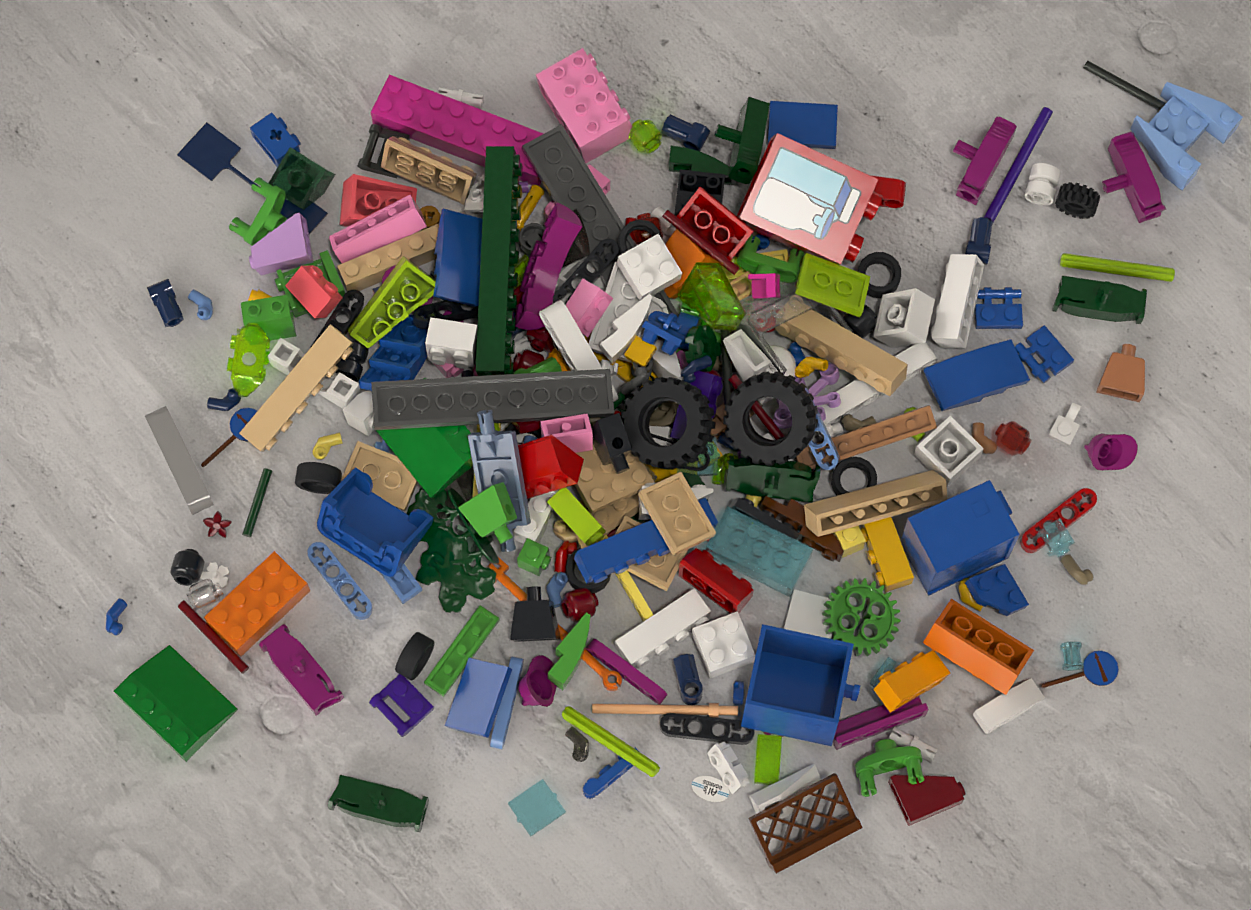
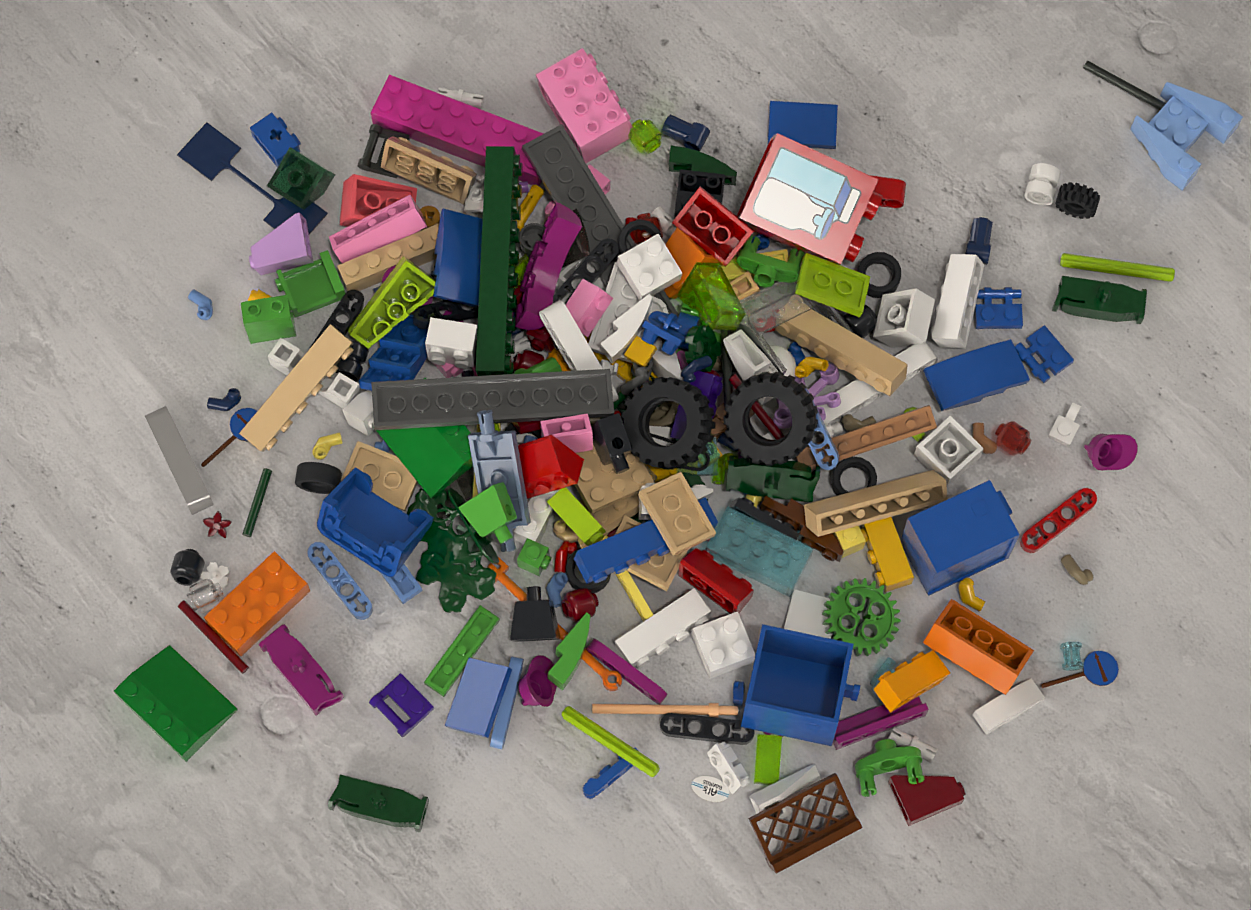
blue arm [106,598,128,635] -> none
dark blue piece [147,279,184,327] -> none
clear neon green piece [227,323,270,397] -> none
bright green connector [229,177,287,246] -> none
coral brick [285,265,343,318] -> none
black tyre [395,632,435,681] -> none
clear light blue piece [508,779,566,837] -> none
clear smoke arm [565,726,589,762] -> none
dark red bar [662,210,740,275] -> none
dark blue piece [673,654,703,705] -> none
dark green piece [714,97,770,184] -> none
dark pink panel [748,273,780,299] -> none
magenta piece [953,116,1017,205] -> none
blue plate [965,564,1029,616] -> none
dark purple piece [983,107,1053,223] -> none
clear light blue bracket [1038,518,1075,558] -> none
nougat torso [1096,344,1145,402] -> none
magenta piece [1102,132,1166,223] -> none

